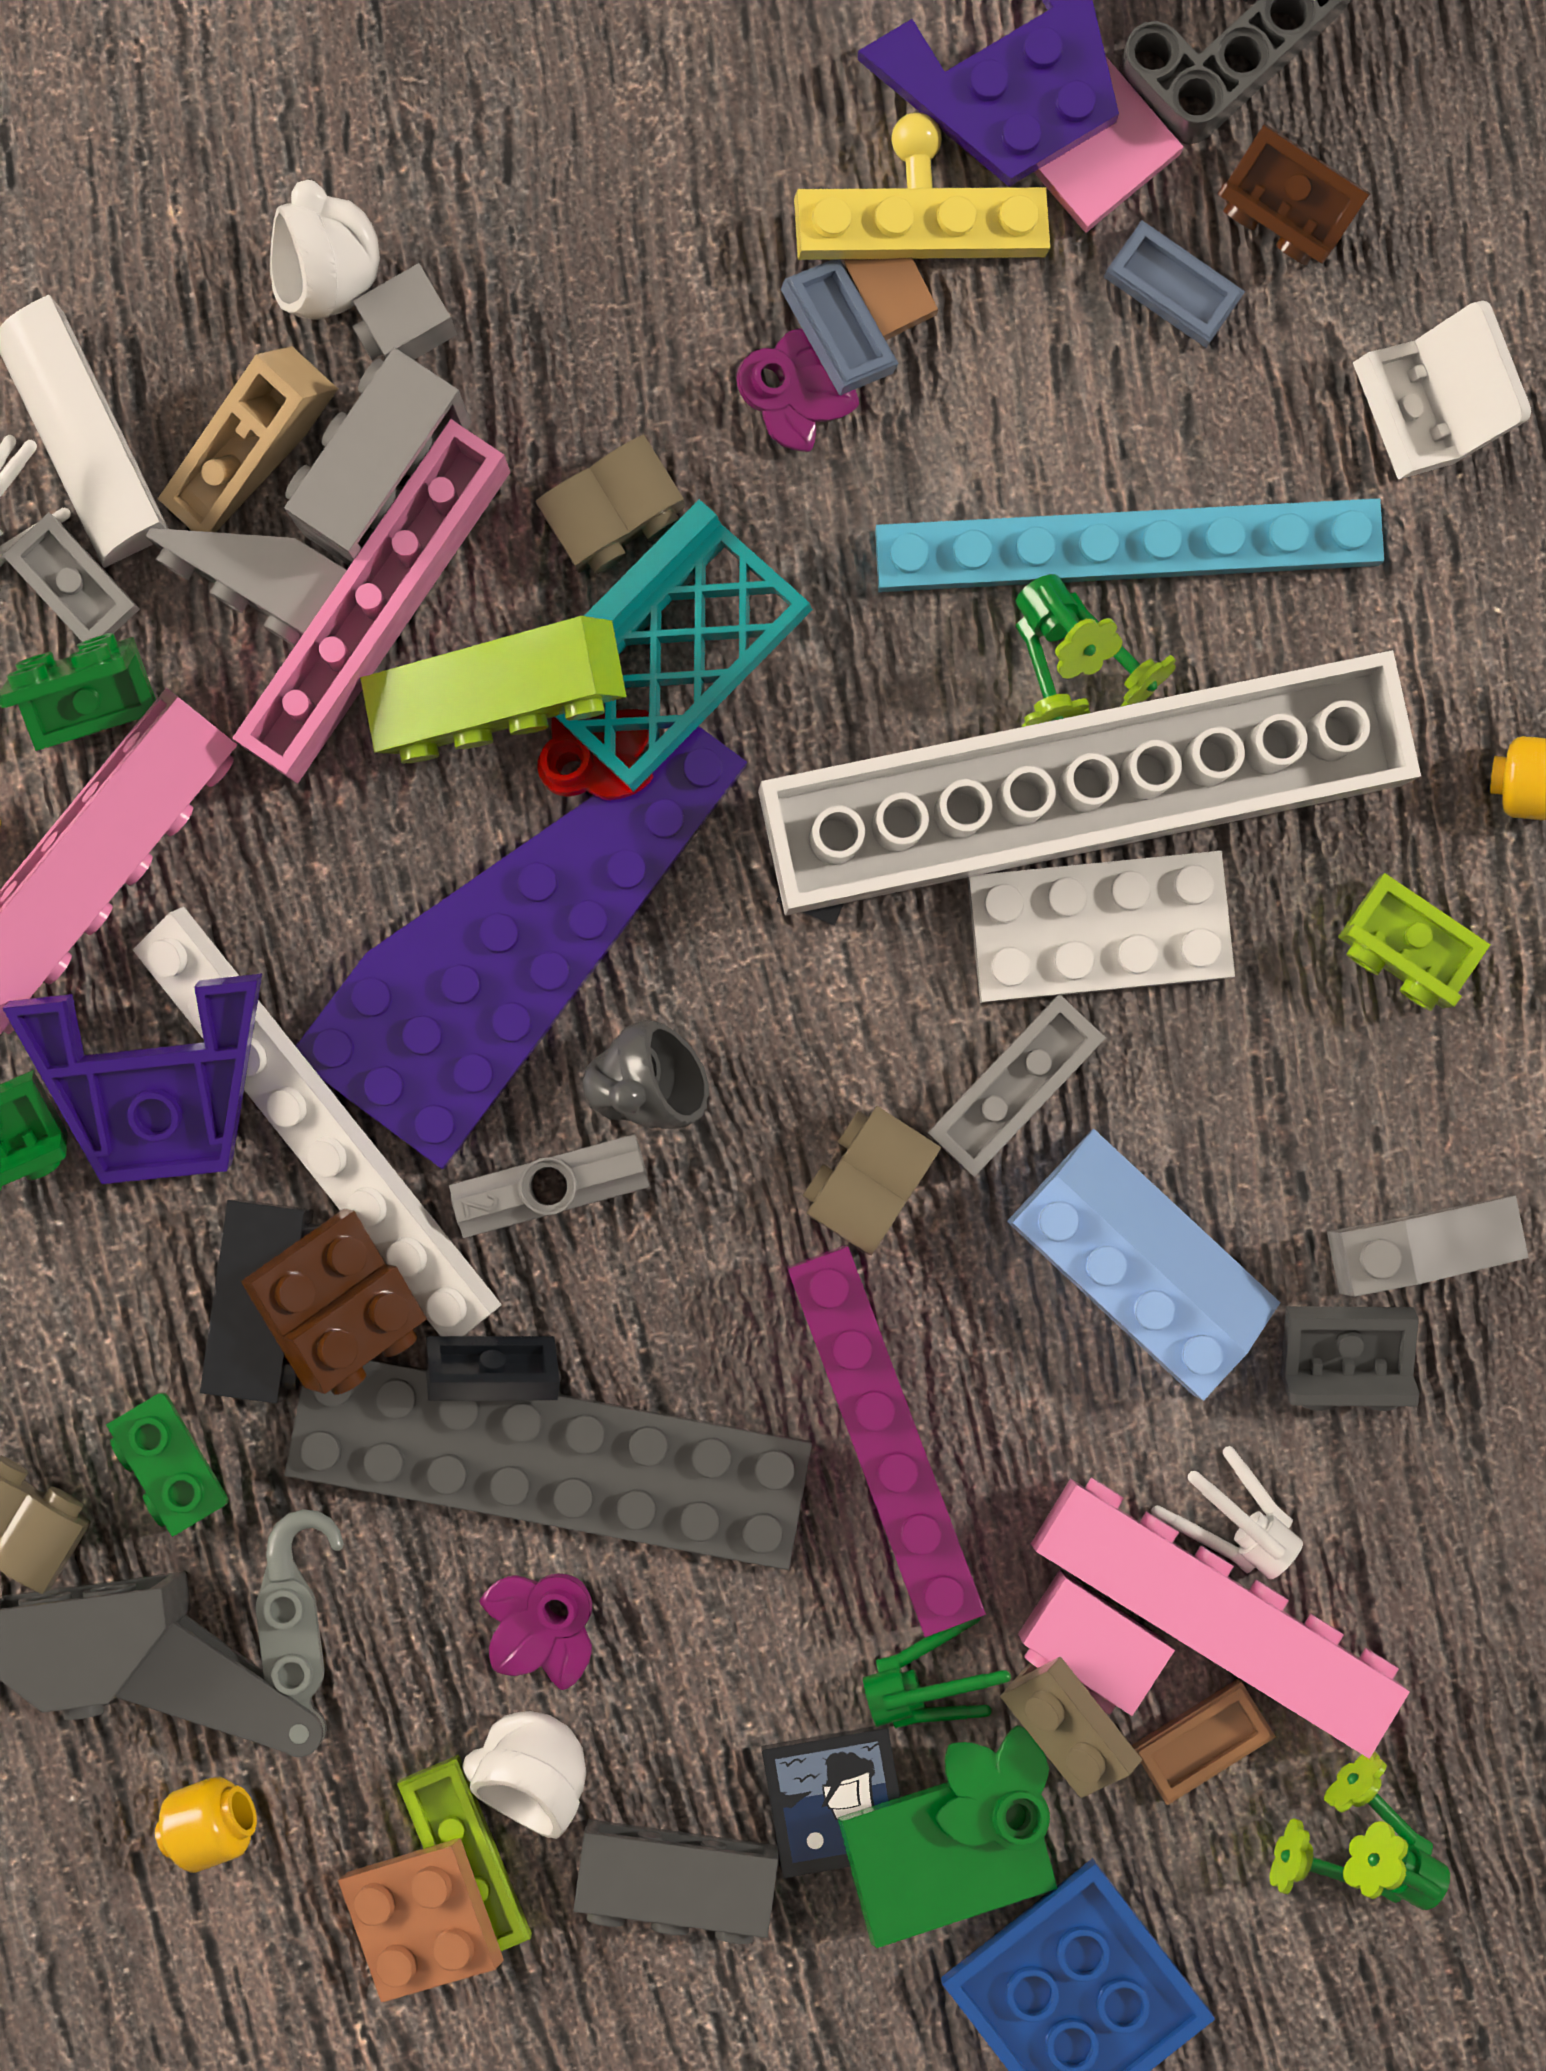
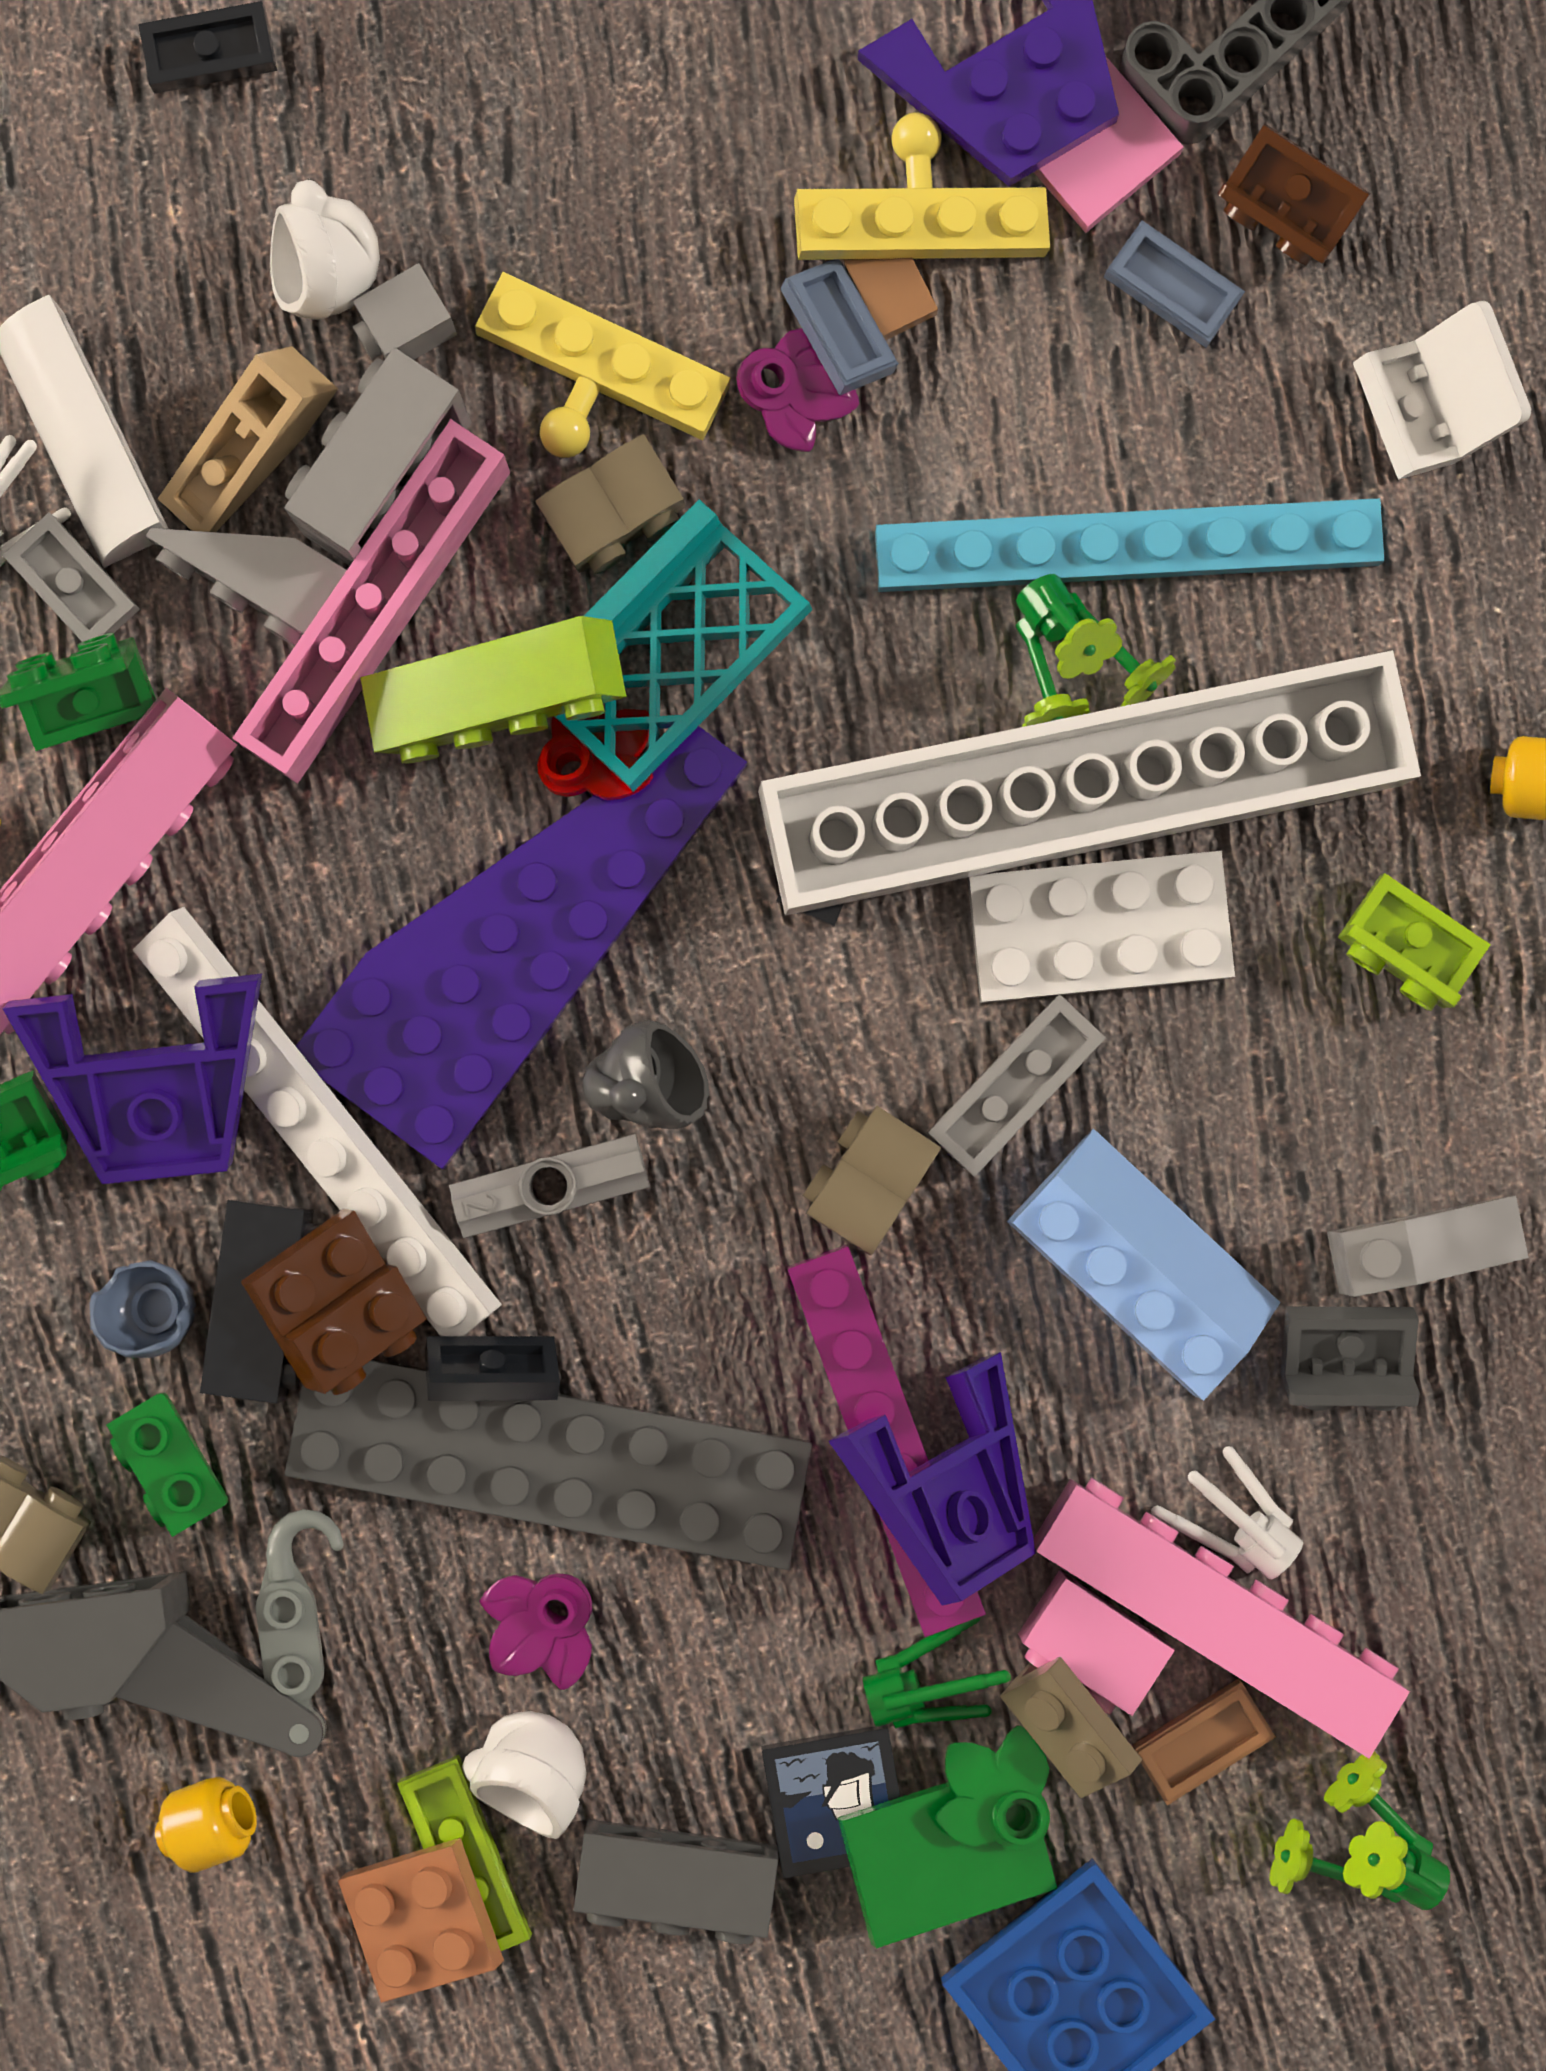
none -> sand blue hair [89,1260,196,1358]
none -> black plate [138,1,277,94]
none -> light yellow plate [475,272,731,458]
none -> dark purple wing [828,1352,1036,1606]

